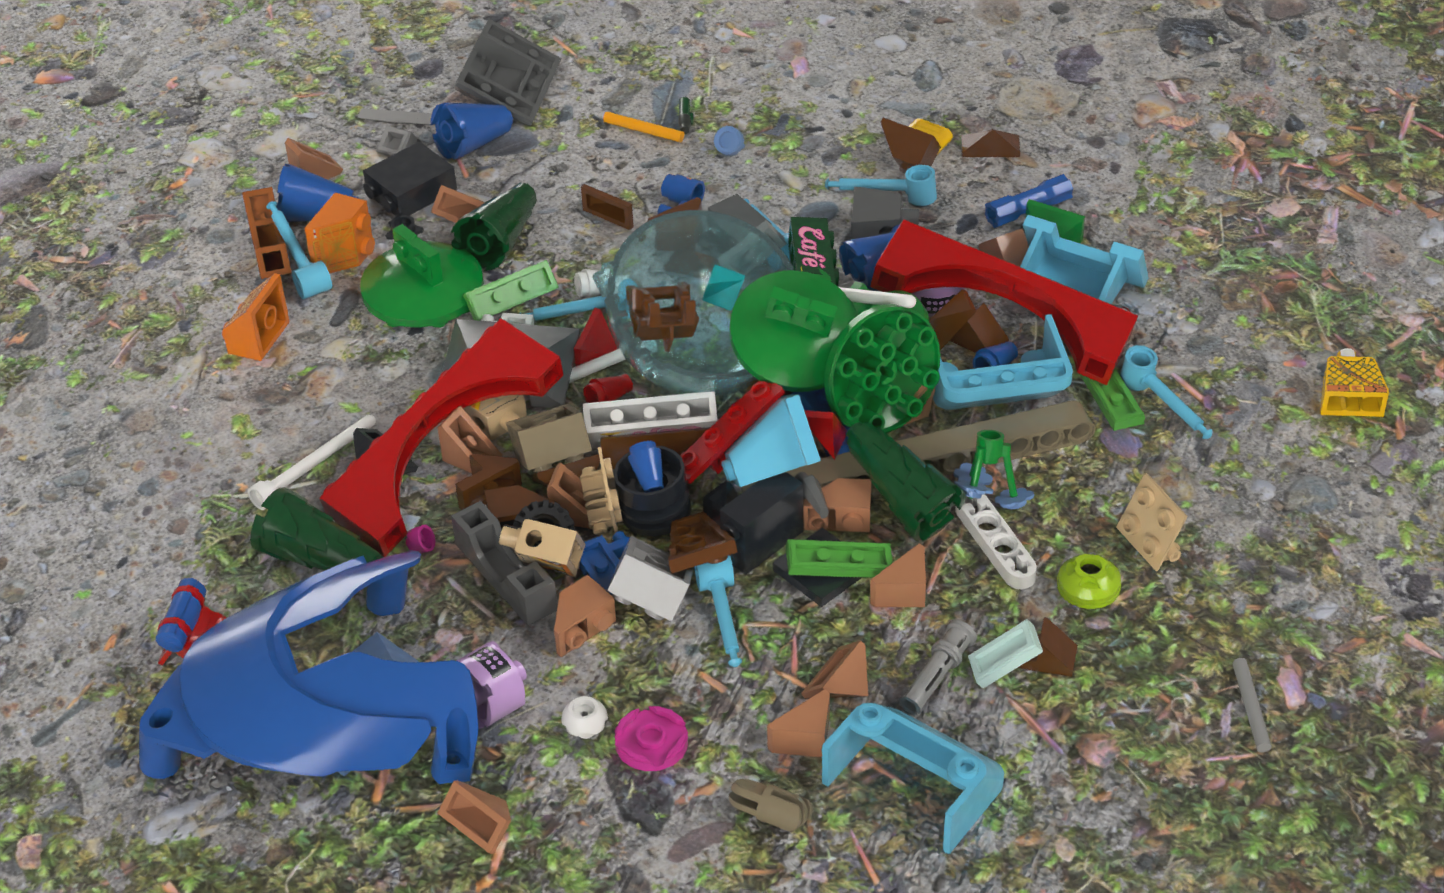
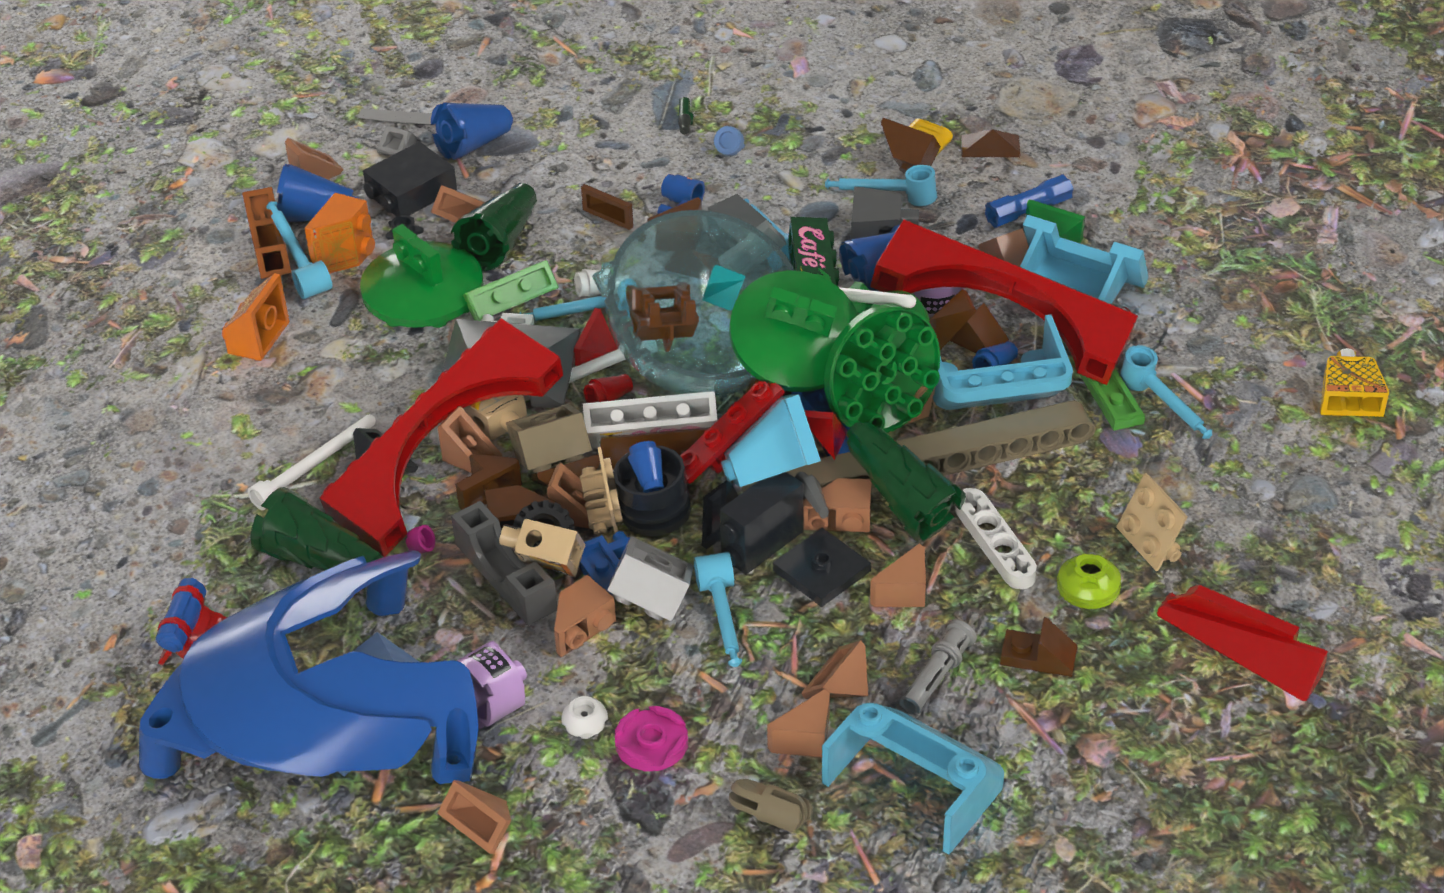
dark grey slope [453,19,562,126] -> none
light orange bar [603,111,684,143] -> none
reddish brown wing [668,512,737,574] -> none
bright green tile [786,539,893,578] -> none
plant [954,430,1034,510] -> none
light aqua tile [968,619,1043,689] -> none
light grey bar [1232,658,1272,752] -> none
none -> red wedge [1157,585,1328,701]

